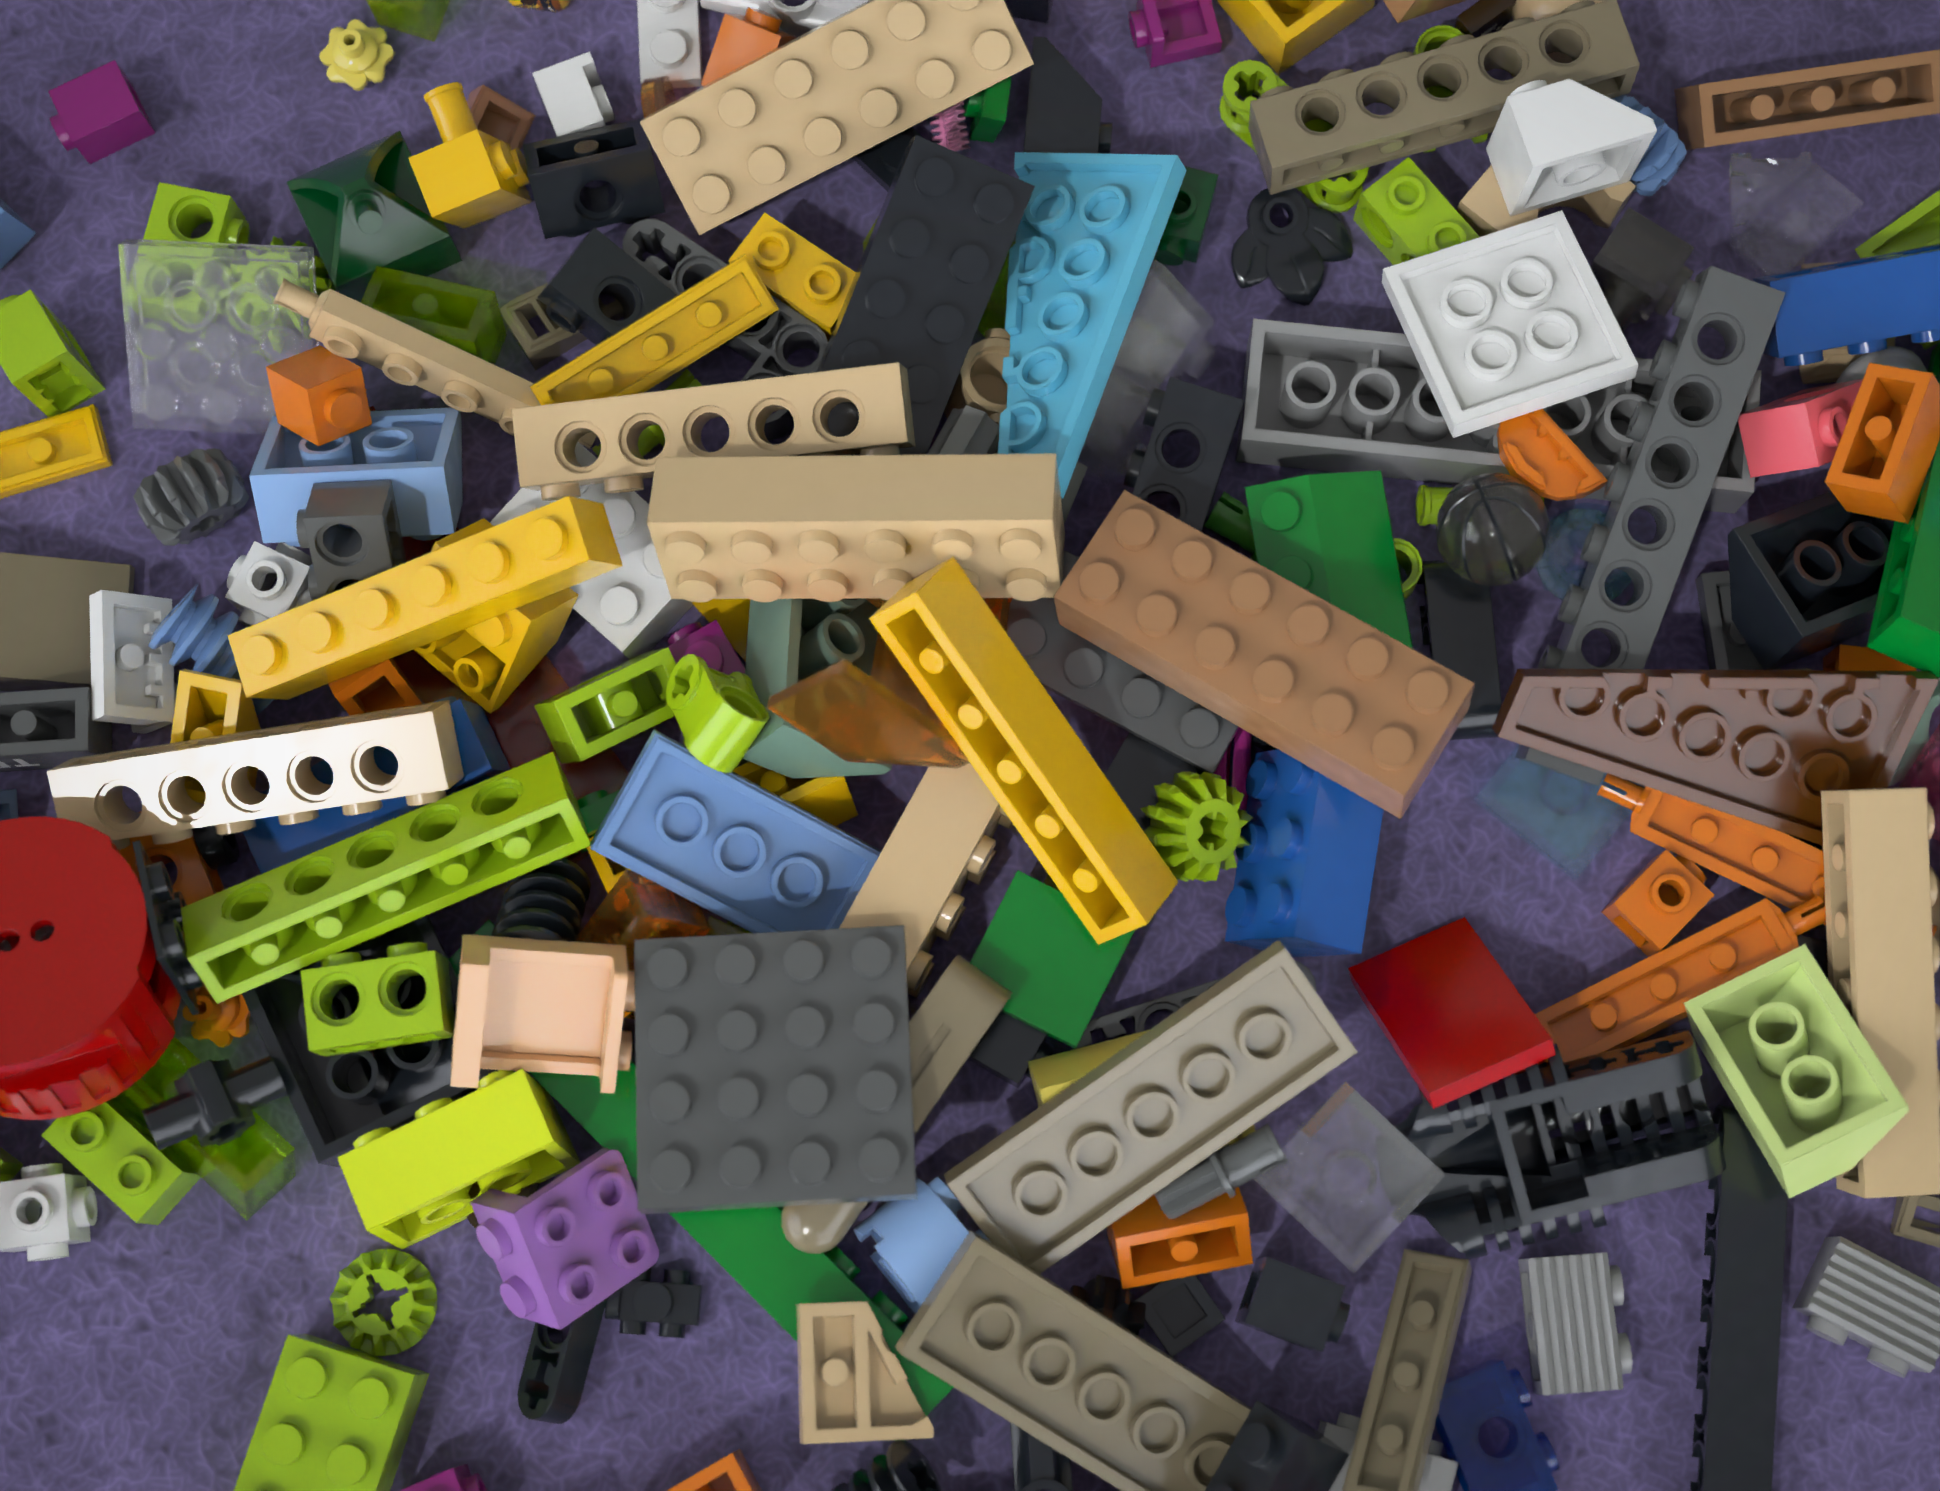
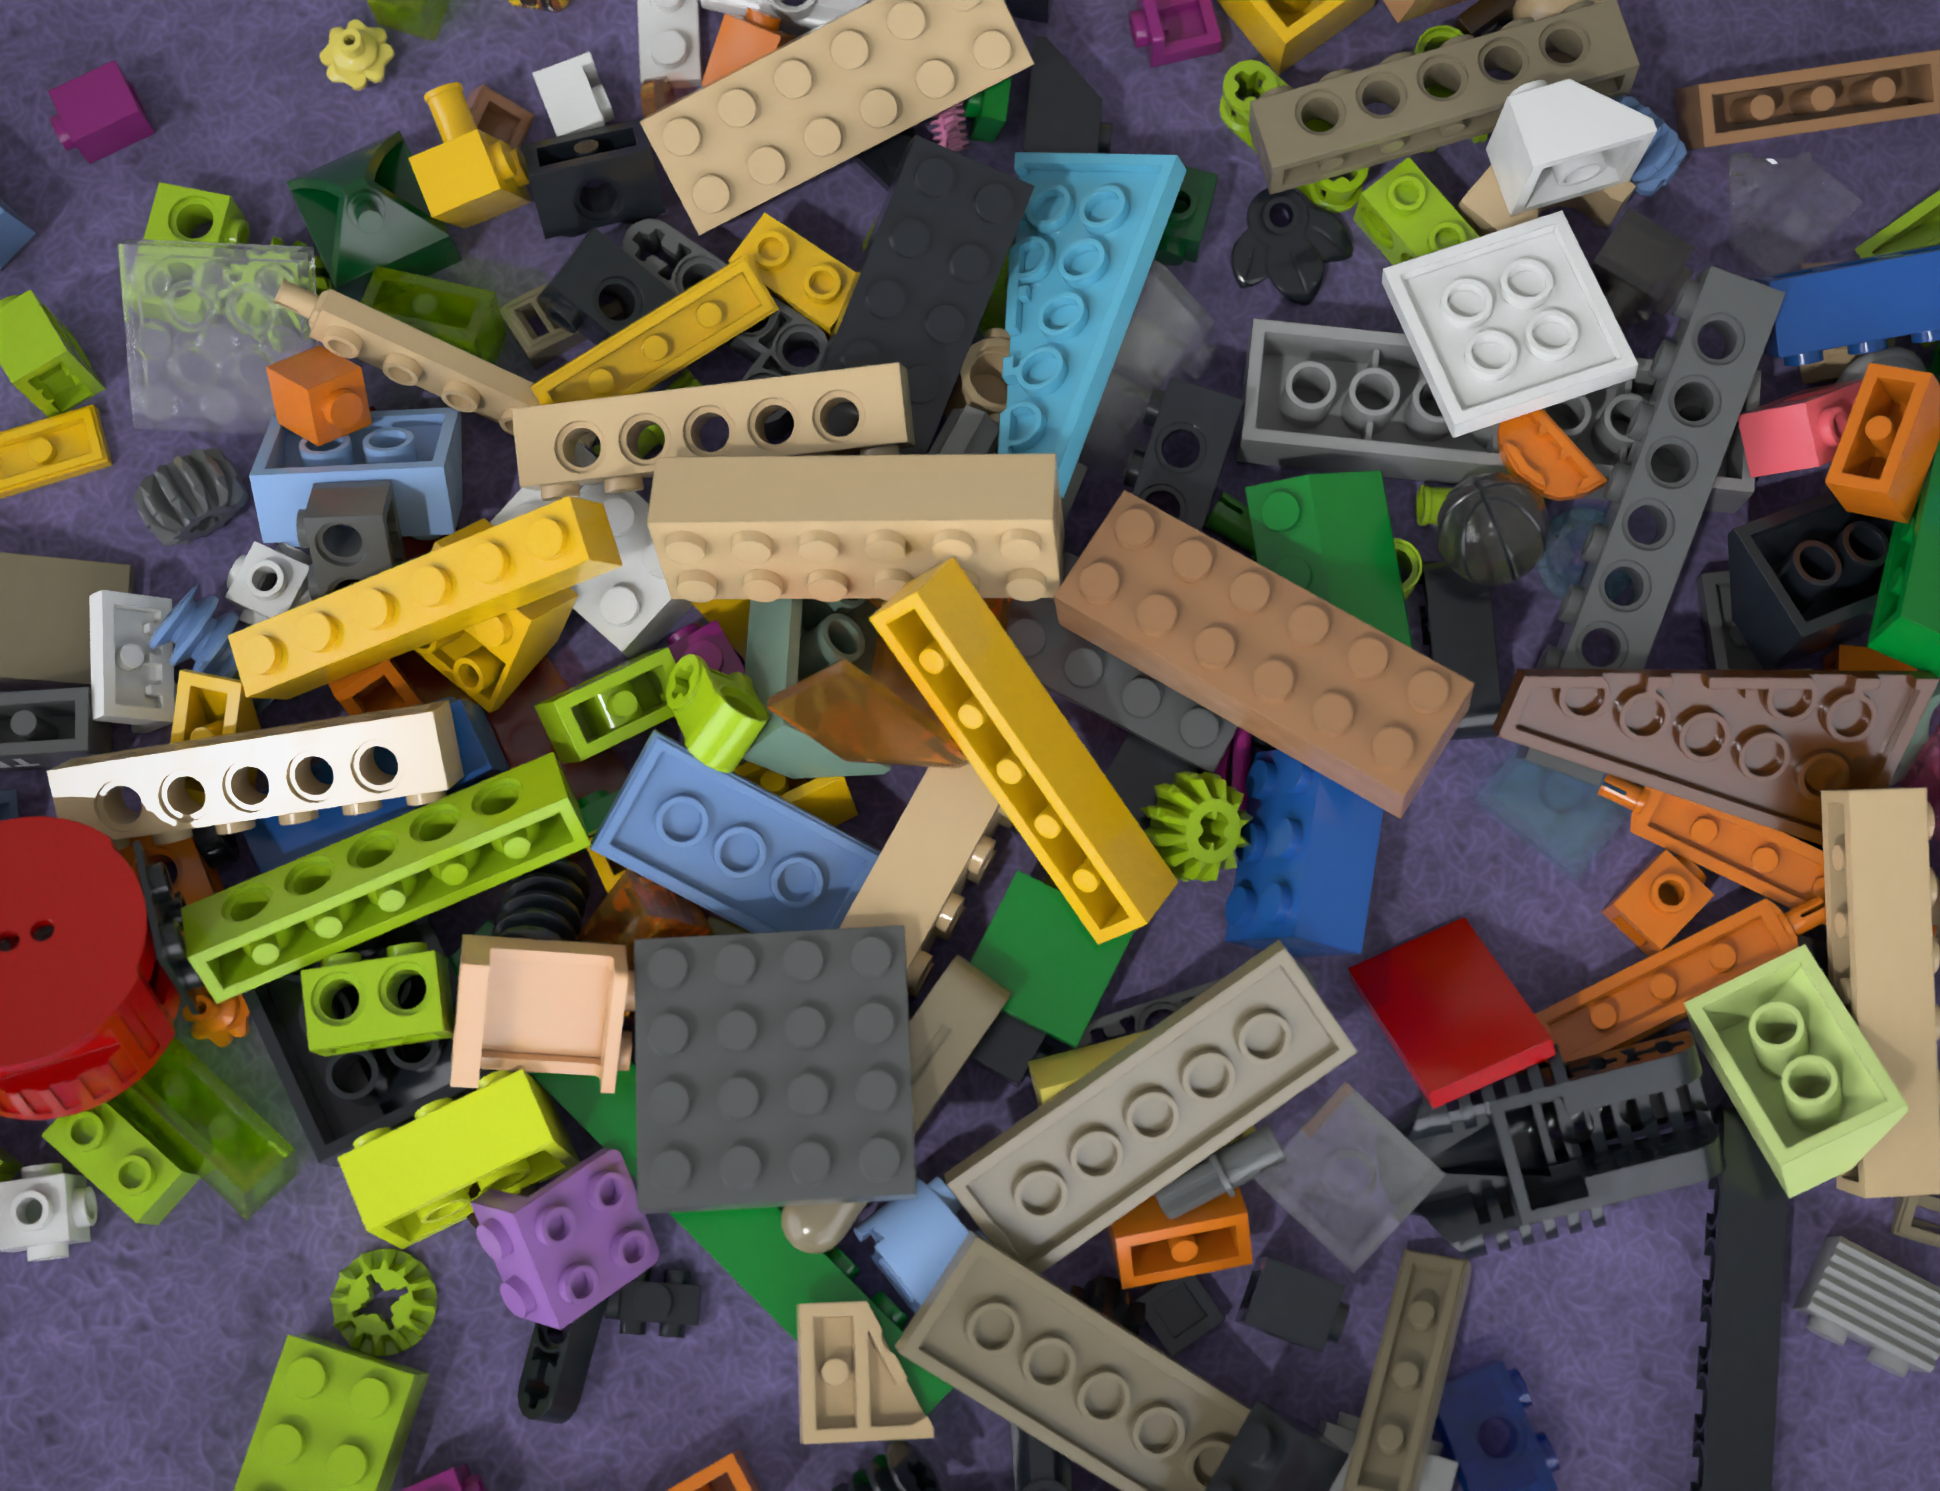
black axle [142,1055,287,1151] -> none
light grey brick [1518,1252,1632,1395] -> none

